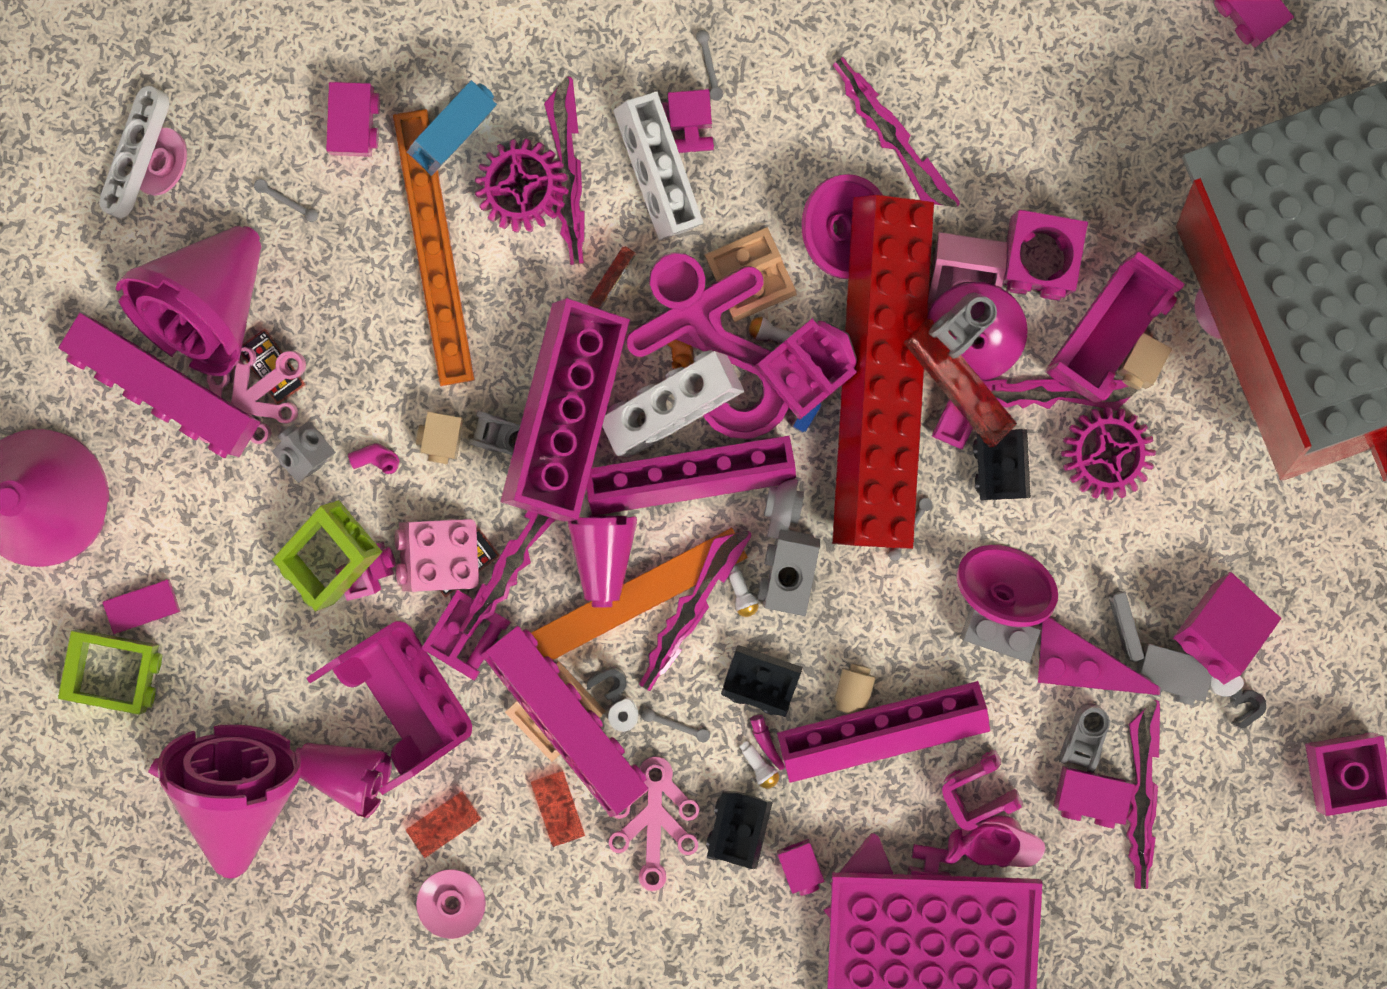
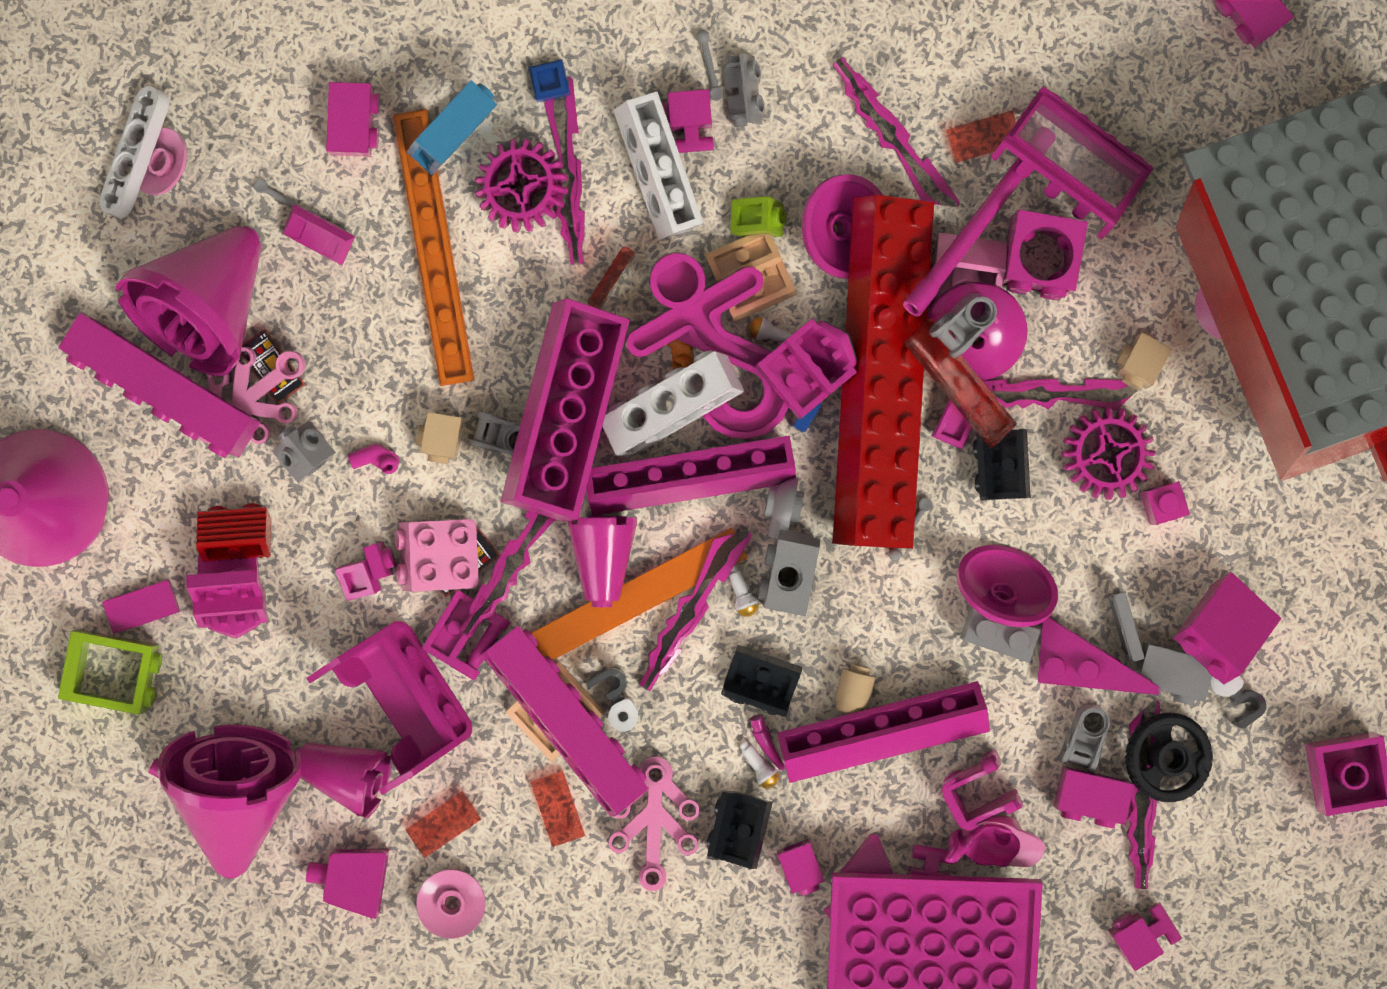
lime window [272,500,382,612] -> none
light grey hinge [642,708,710,743] -> none
dark pink windscreen [1045,251,1185,402] -> none
none -> dark pink piece [186,554,268,639]
none -> red brick [196,503,272,562]
none -> dark pink tile [281,204,355,266]
none -> dark pink torso [306,848,390,919]
none -> blue tile [529,59,571,103]
none -> light grey hinge [723,53,765,127]
none -> lime bracket [730,196,787,237]
none -> dark pink piece [903,127,1055,316]
none -> clear red tile [946,110,1020,164]
none -> window [991,86,1154,240]
none -> dark pink brick [1108,902,1182,971]
none -> black wheel [1125,713,1213,802]
none -> dark pink brick [1140,481,1190,525]

